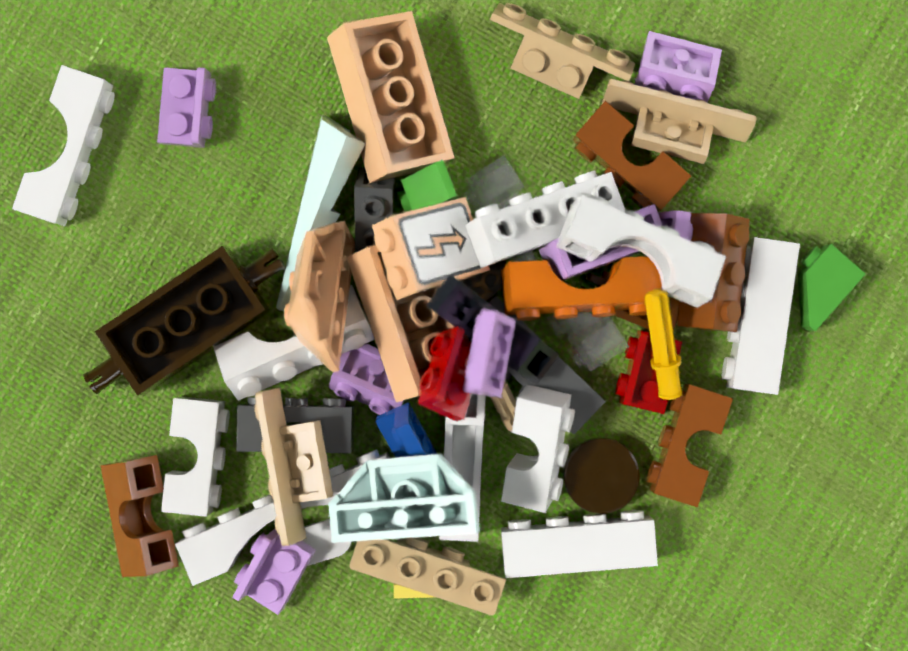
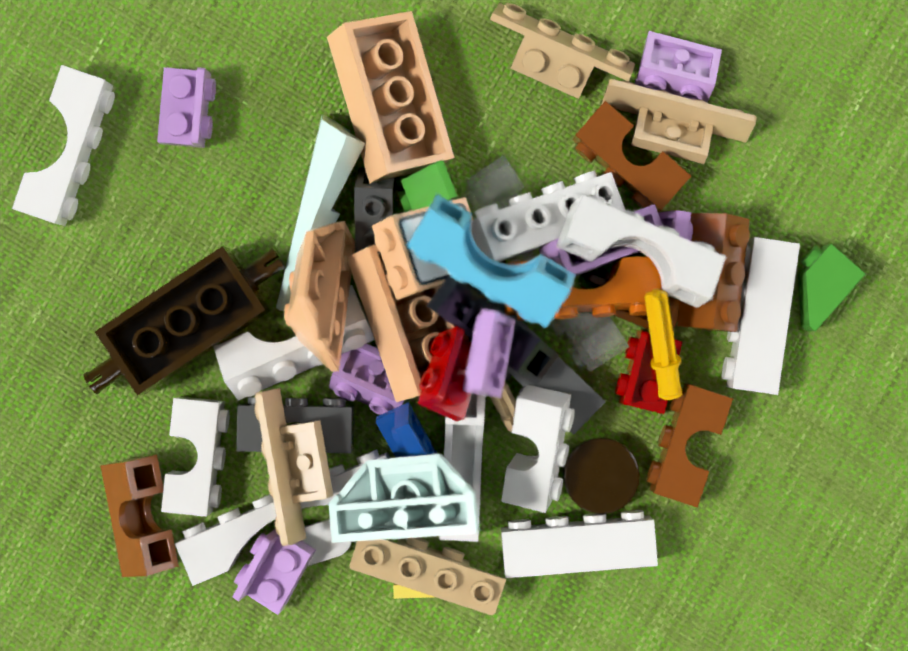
none -> medium azure arch [407,194,575,327]

